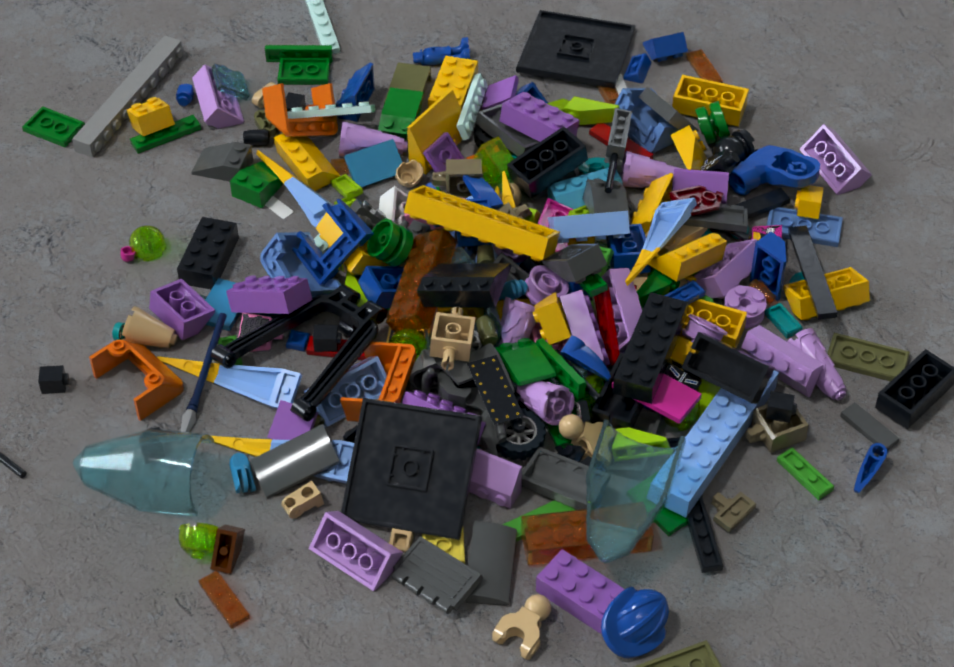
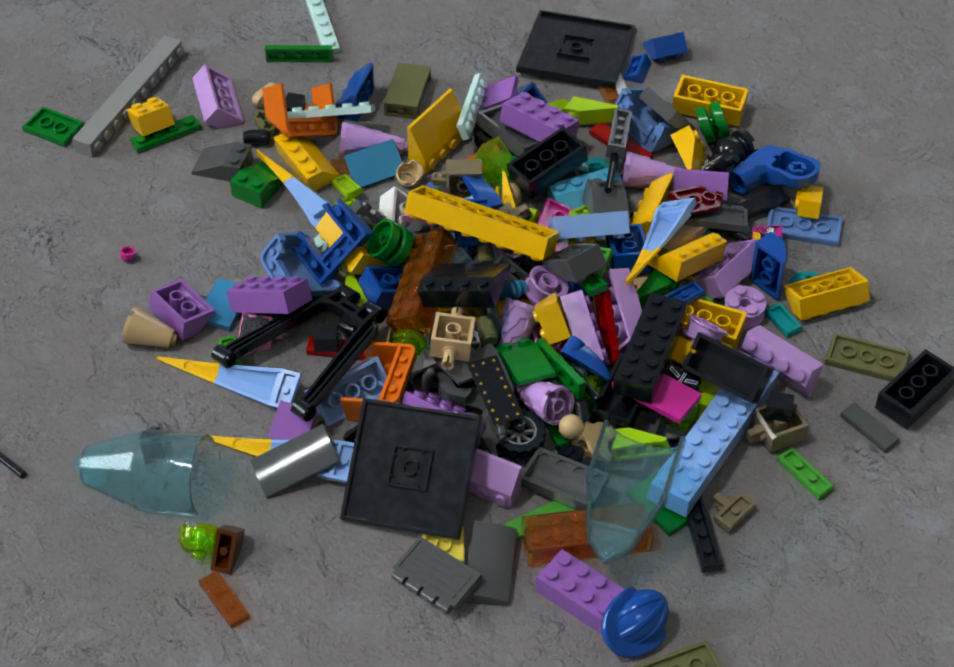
black brick [38,365,69,394] -> none
orange windscreen [89,340,184,421] -> none
teal tile [112,322,125,340] -> none
clear neon green cylinder [129,225,167,261] -> none
blue arm [176,84,194,106] -> none
black brick [177,217,239,290] -> none
dark blue piece [179,313,227,445] -> none
clear light blue plate [211,63,250,100] -> none
dark azure arm [229,453,256,493] -> none
white sticker [265,196,294,219] -> none
green tile [277,58,331,85] -> none
tan leg [281,481,324,519] -> none
blue tile [286,330,310,352] -> none
lavender slope [309,511,403,591] -> none
green slope [378,87,424,141] -> none
tan slope [389,528,414,552] -> none
blue piece [413,37,470,65] -> none
medium lavender tile [423,132,464,172] -> none
yellow brick [428,56,478,109] -> none
tan piece [492,594,551,660] -> none
clear orange tile [686,49,723,83] -> none
clear orange cone [749,279,776,305] -> none
lavender cone [787,328,847,401] -> none
black tile [788,225,838,320] -> none
lavender slope [799,124,872,195] -> none
blue piece [854,443,888,493] -> none

